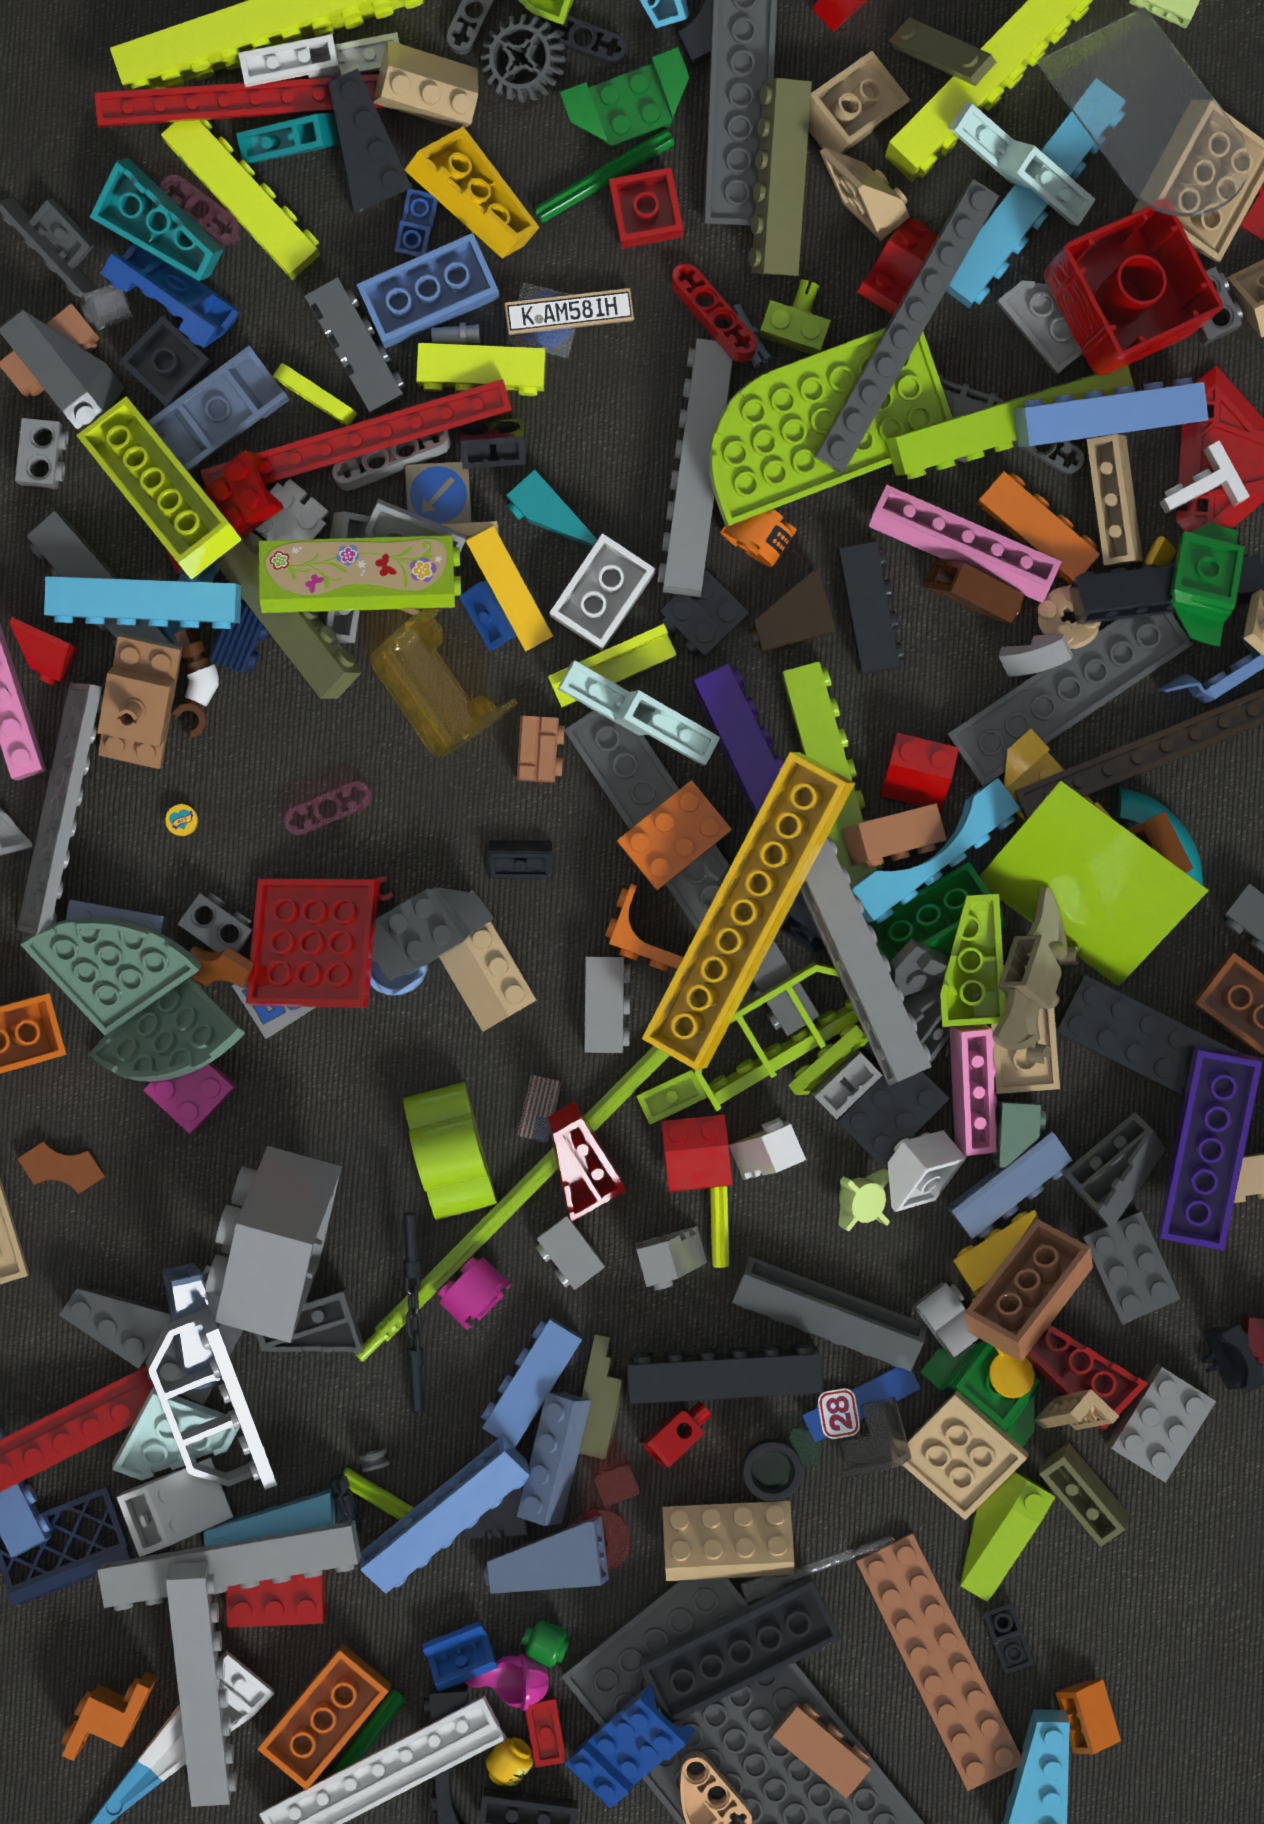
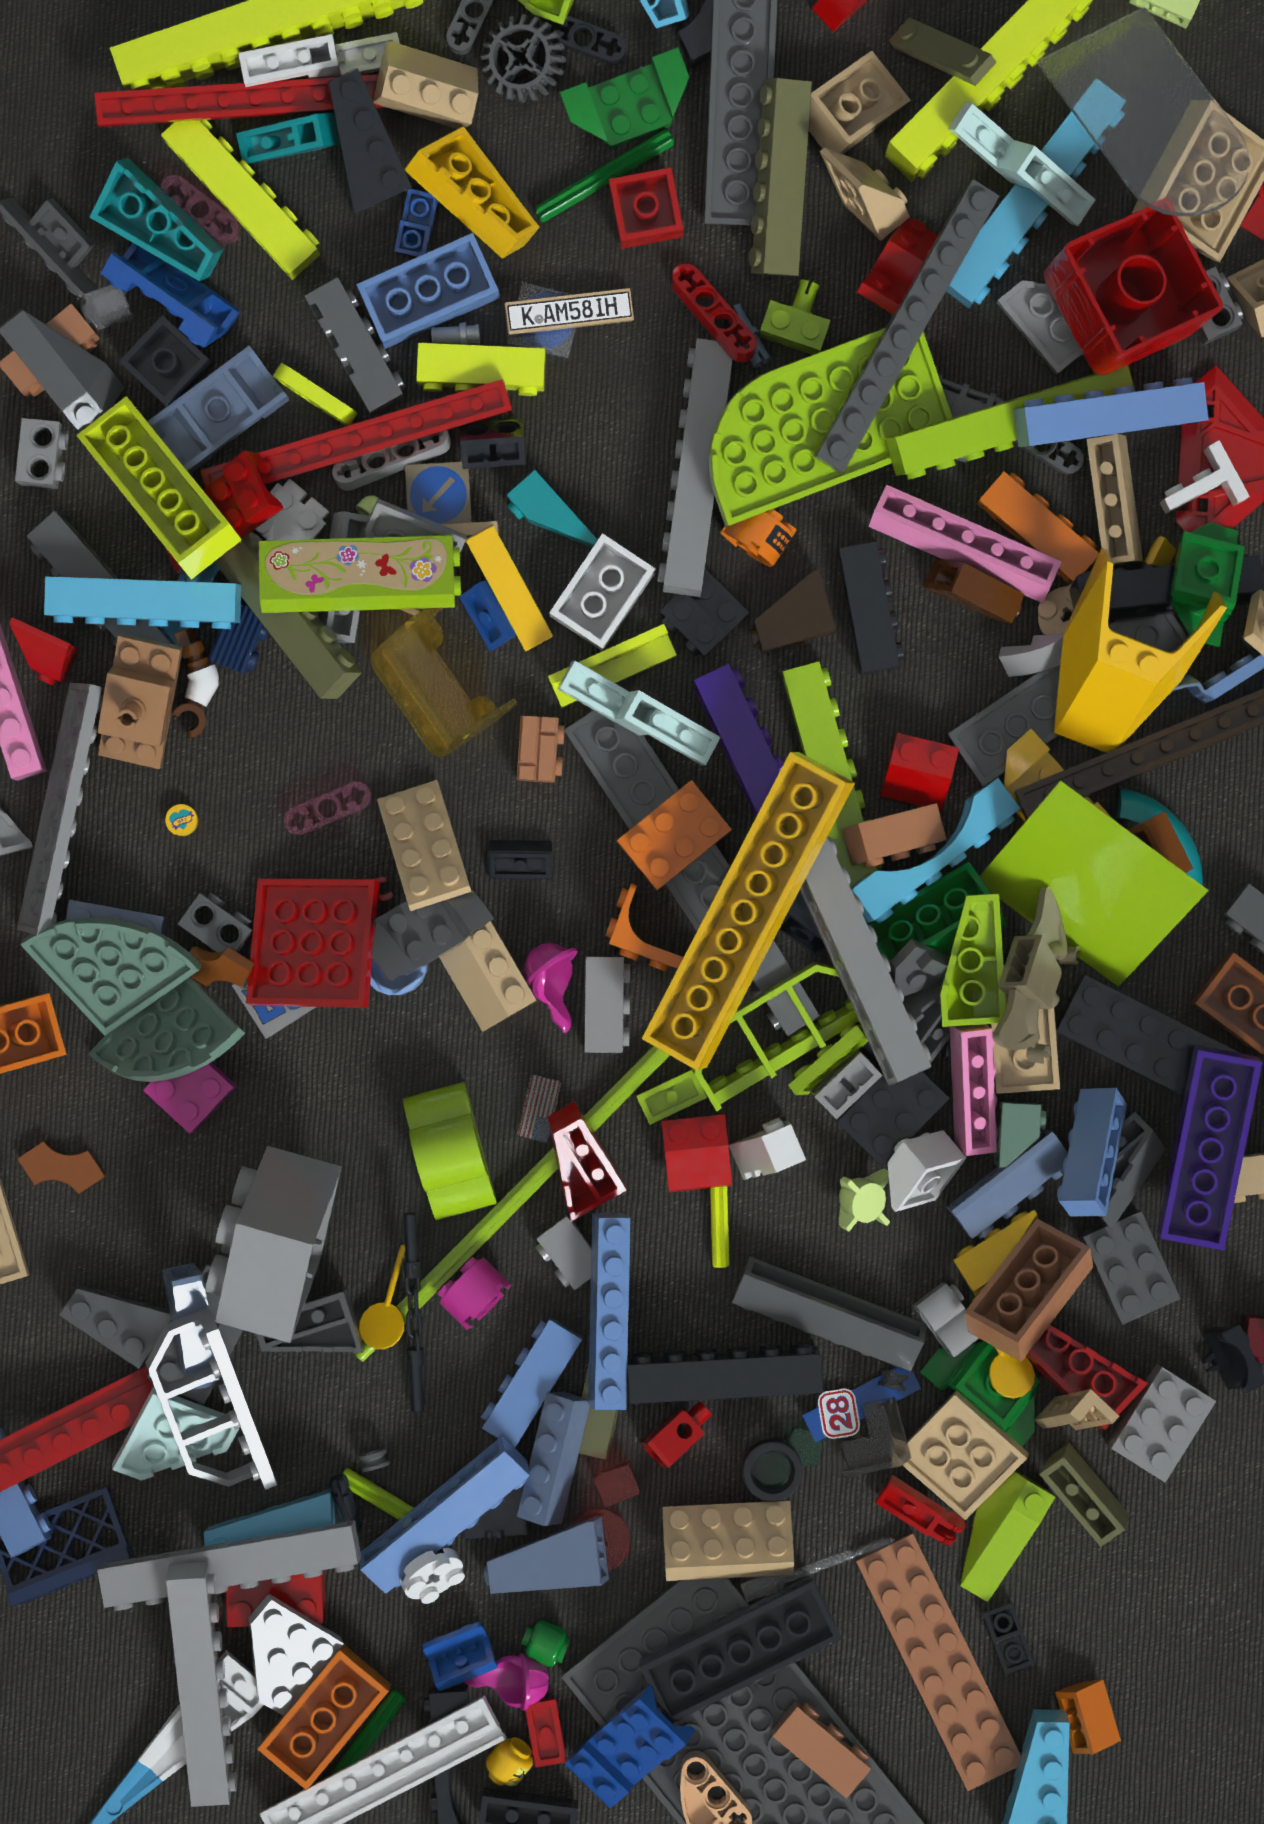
orange bracket [61,1671,158,1761] -> none
white slope [117,1457,234,1557] -> none
light grey wedge [636,1226,707,1291] -> none
none -> plate [248,1594,344,1716]
none -> yellowish green hinge [356,495,379,516]
none -> yellow piece [359,1245,405,1349]
none -> tan plate [377,780,472,911]
none -> white plate [400,1548,465,1604]
none -> dark pink piece [524,943,578,1033]
none -> medium blue brick [588,1213,631,1410]
none -> red hinge [875,1475,966,1546]
none -> clear smoke bush [877,1369,909,1392]
none -> yellow windscreen [1054,548,1227,753]
none -> medium blue brick [1057,1088,1127,1216]

